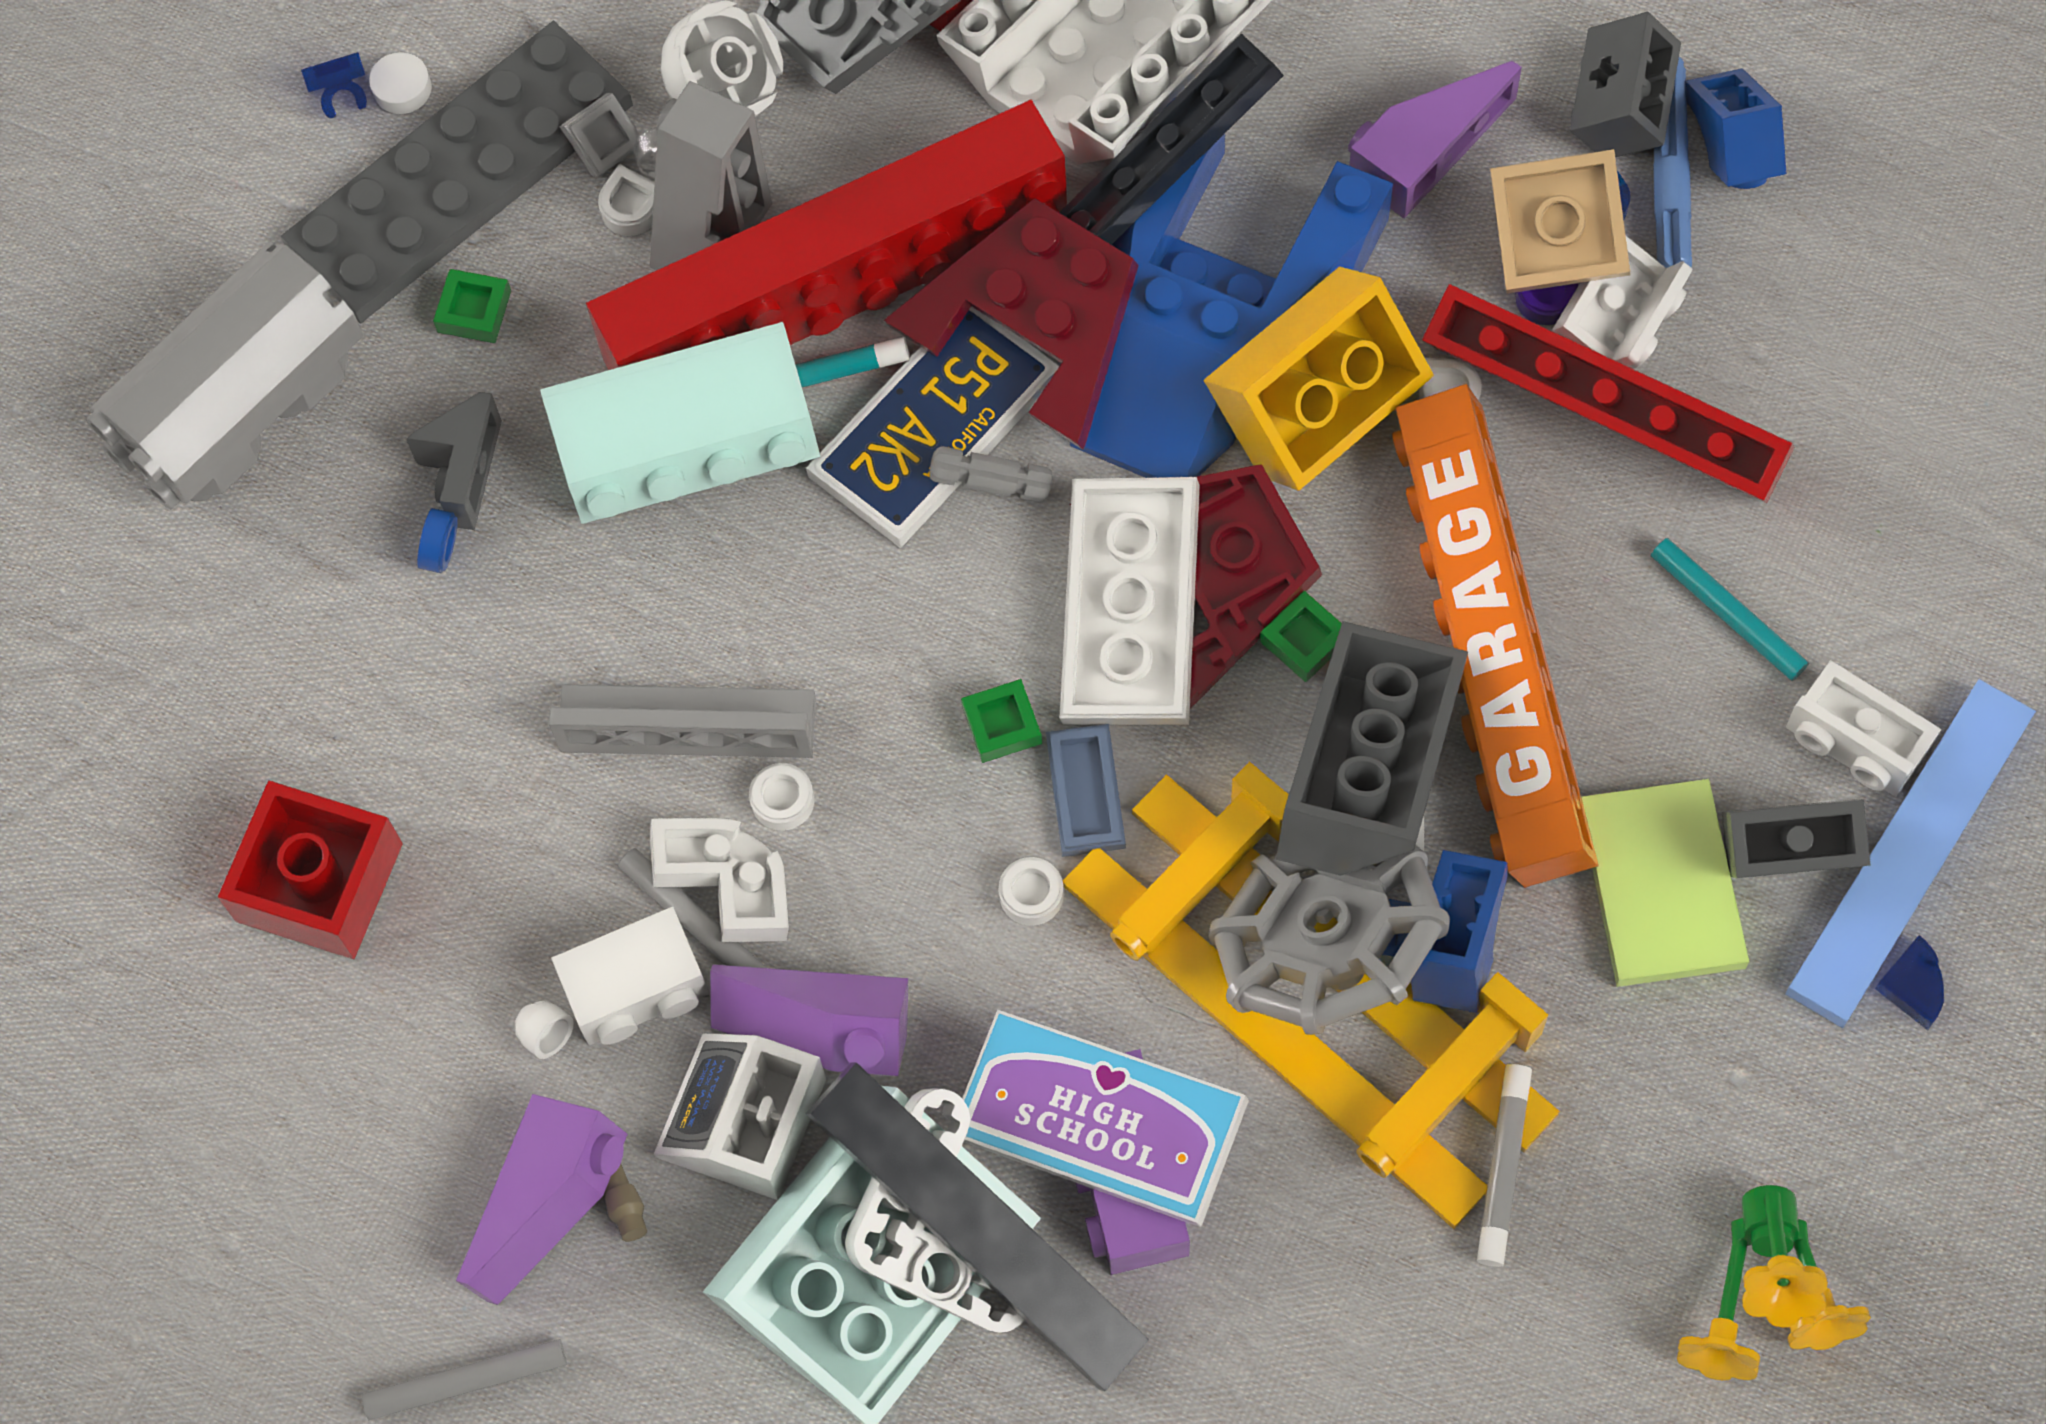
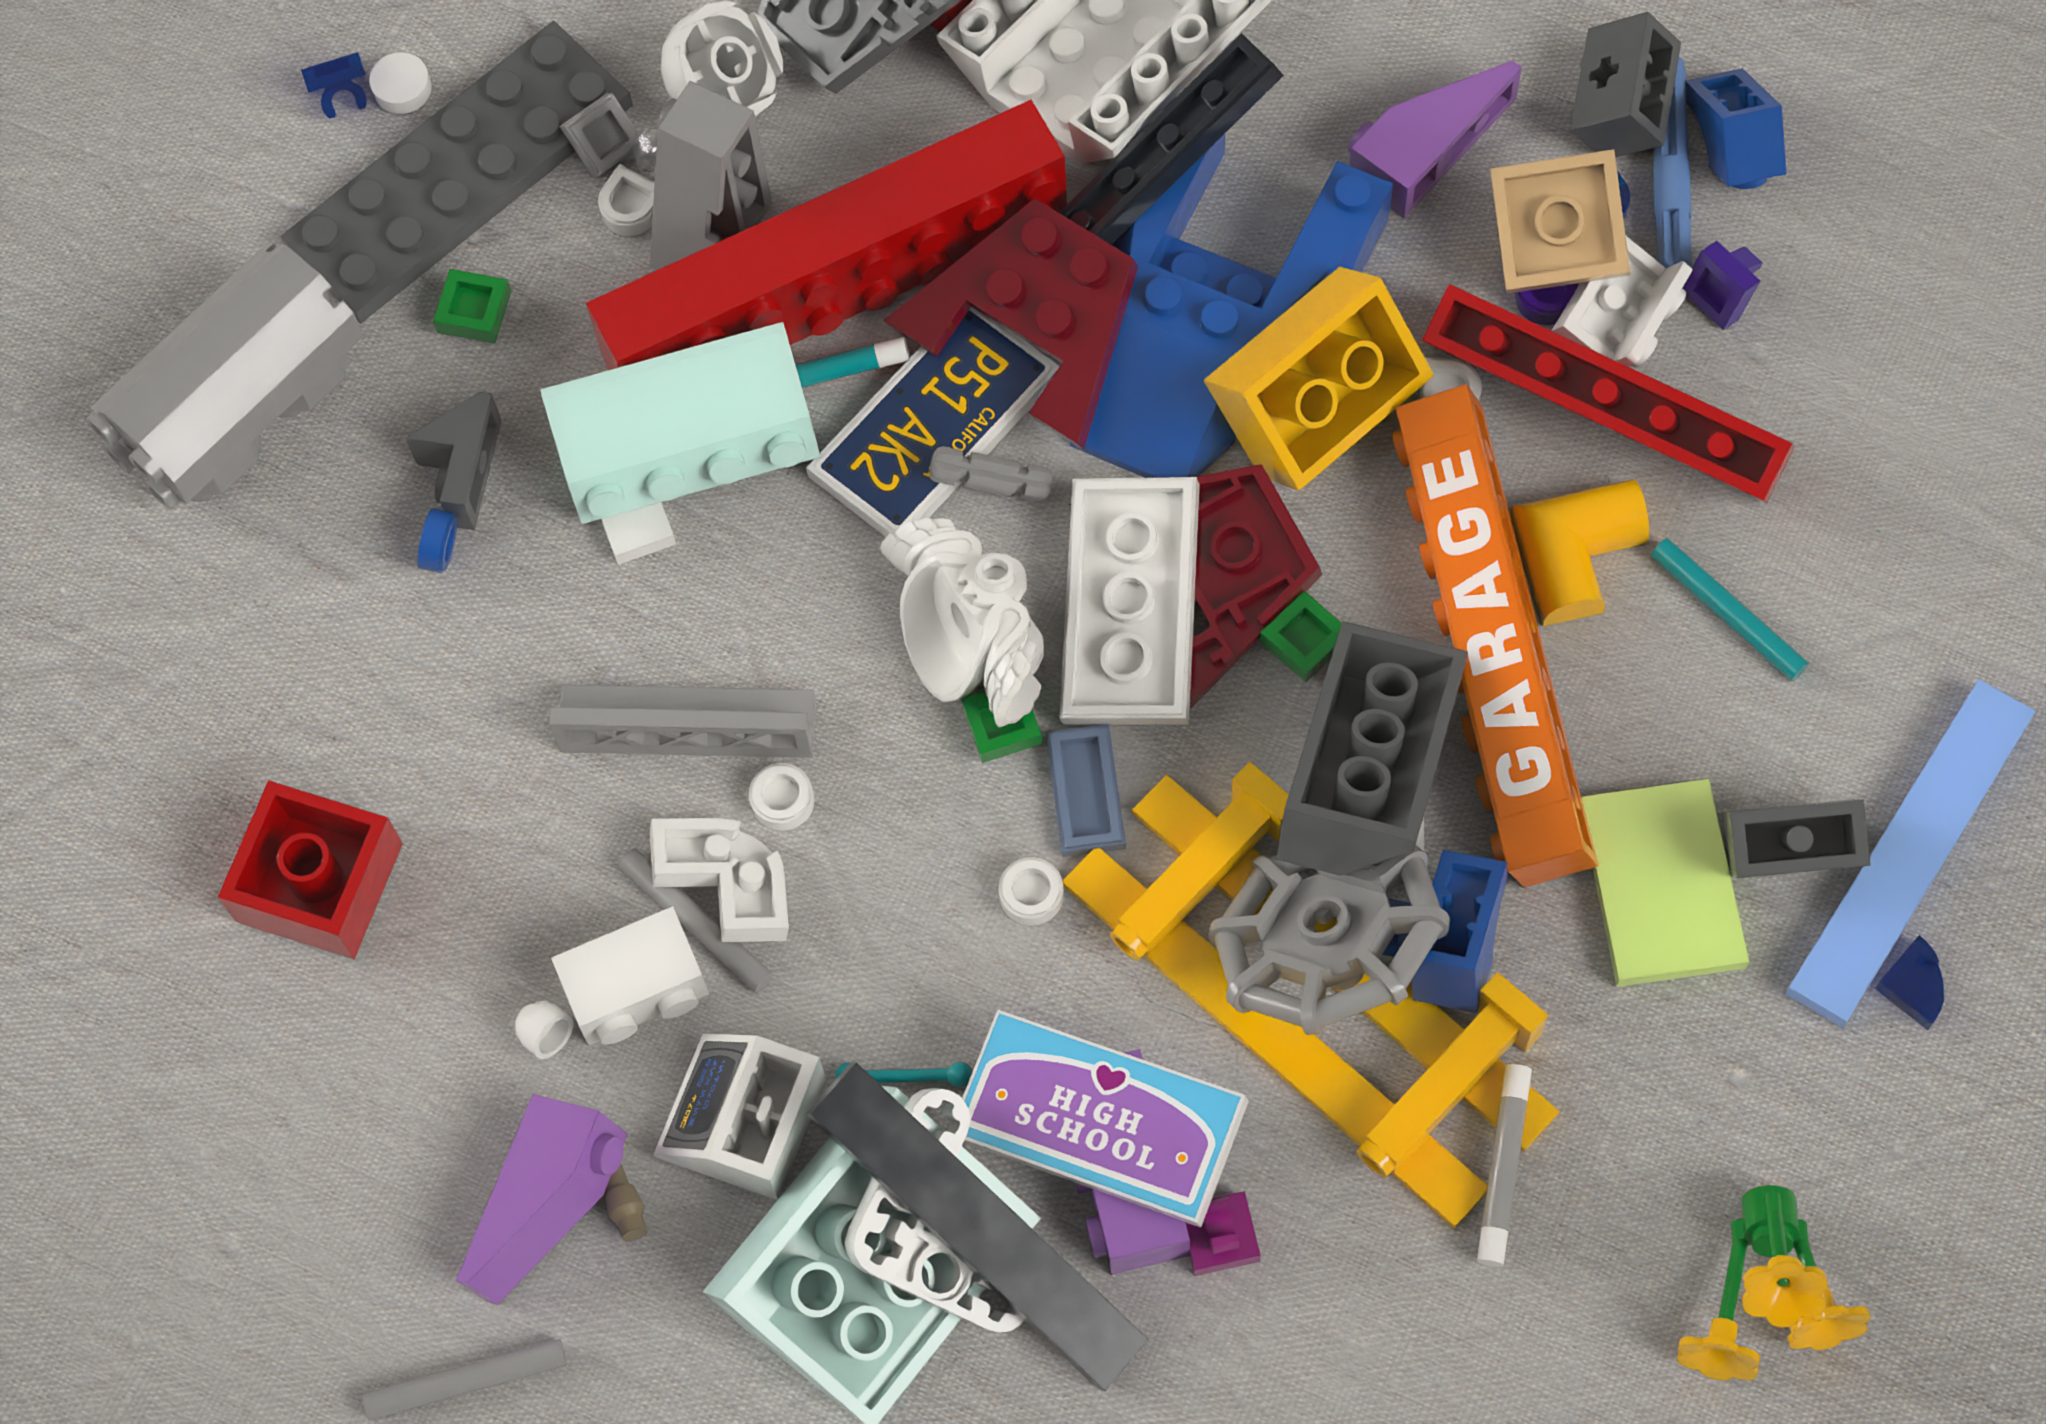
medium lavender slope [710,965,908,1076] -> none
white bracket [1785,660,1941,797] -> none
none -> white tile [601,502,676,565]
none -> teal hinge [835,1061,973,1088]
none -> white piece [880,518,1044,728]
none -> magenta tile [1185,1191,1261,1276]
none -> yellow brick [1509,479,1649,627]
none -> dark purple tile [1682,241,1763,330]

